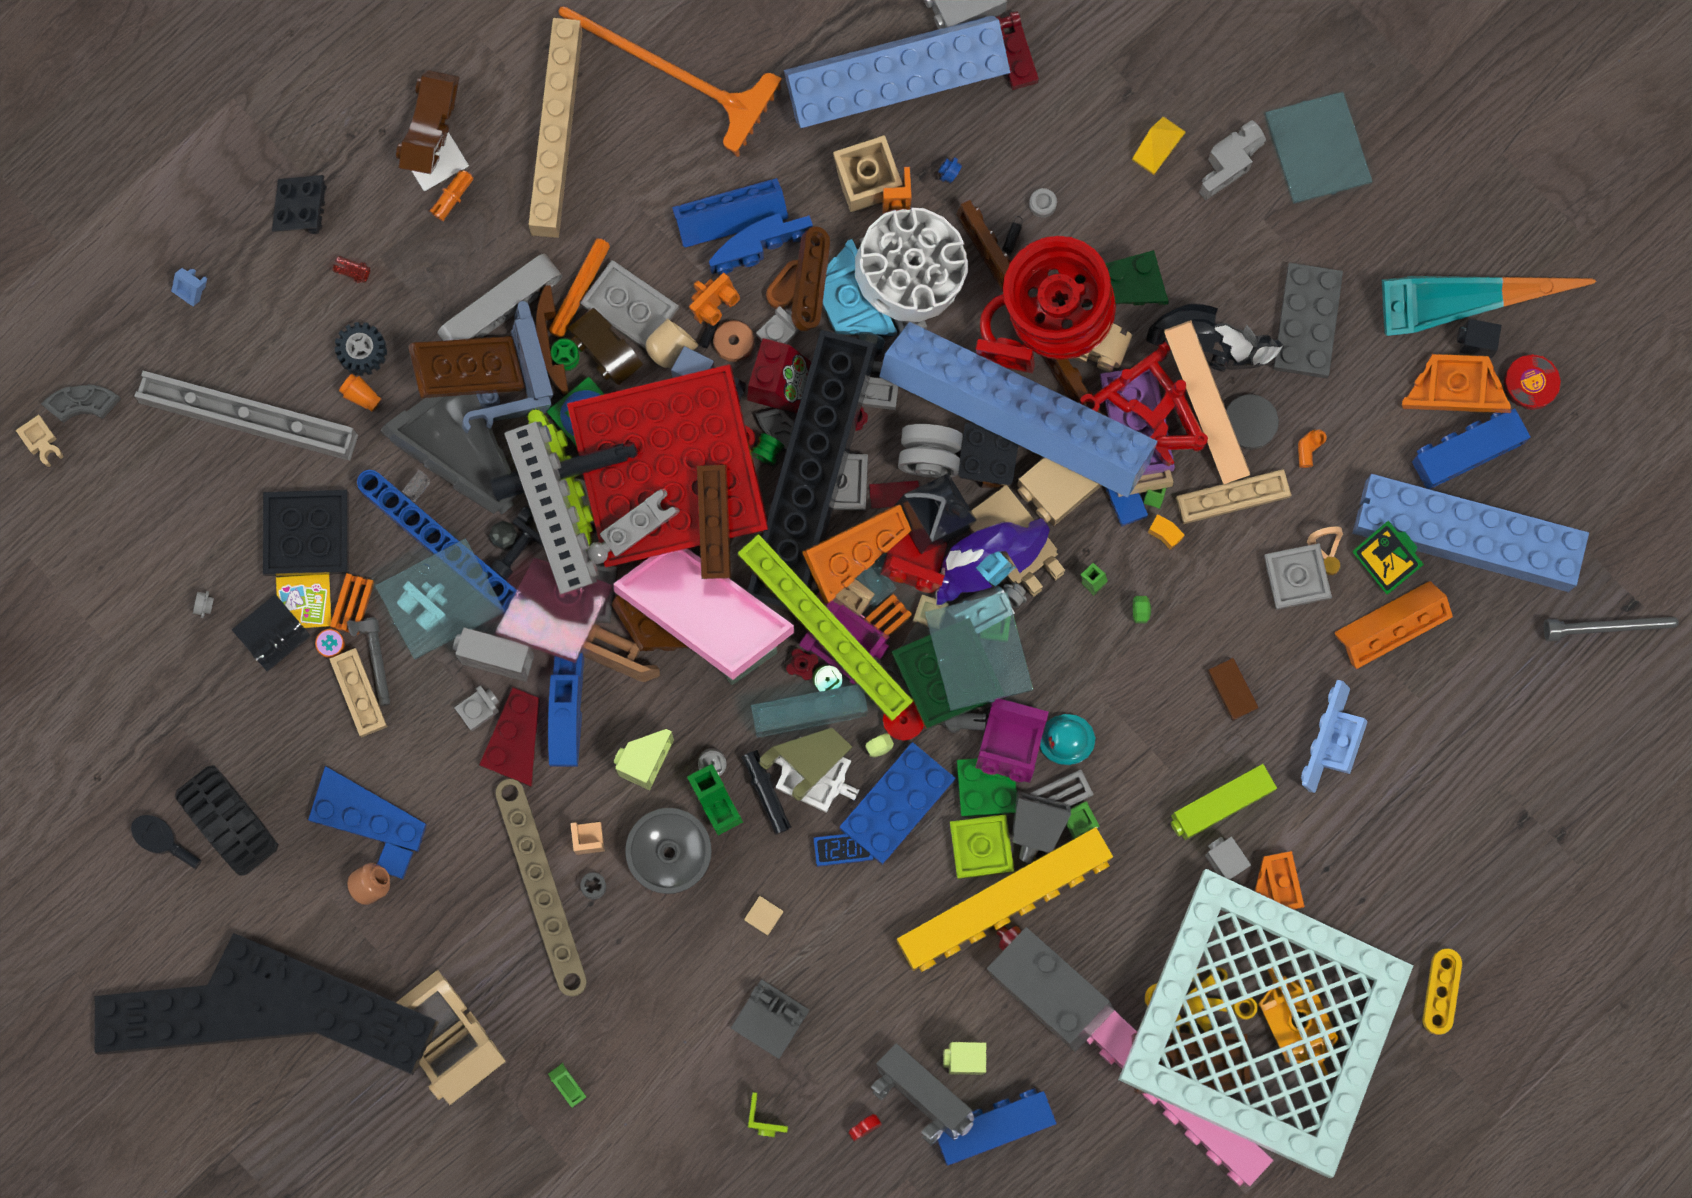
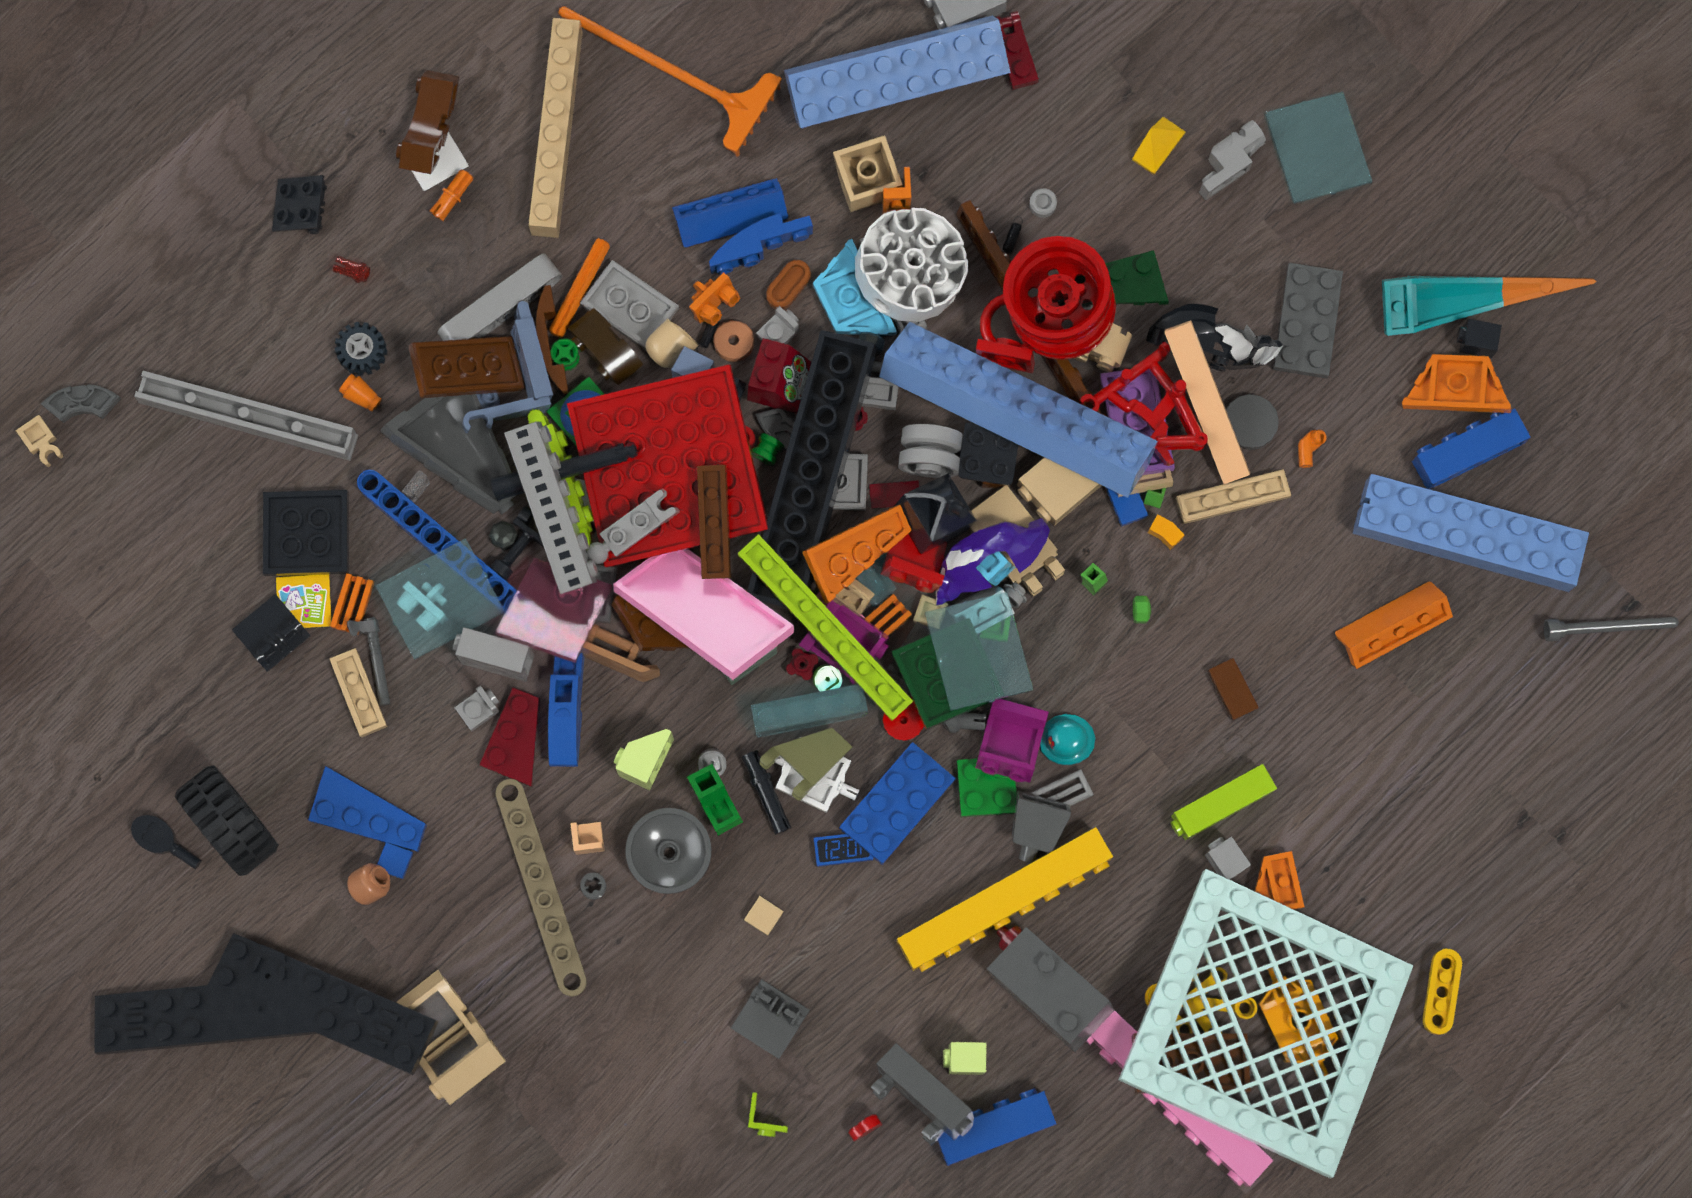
medium blue tile [171,268,207,306] -> none
light grey plate [193,591,214,618] -> none
tile [315,629,345,658] -> none
bright green piece [548,1063,586,1107] -> none
reddish brown plate [791,226,830,331] -> none
yellowish green tile [865,733,894,757] -> none
blue plate [938,157,962,183] -> none
lime plate [950,815,1014,879] -> none
bright green tile [1066,801,1100,840] -> none
light grey plate [1264,543,1332,610] -> none
light blue bracket [1301,680,1368,793] -> none
light nougat piece [1307,527,1343,575] -> none
piece [1352,520,1424,595] -> none
red tile [1504,354,1561,410] -> none

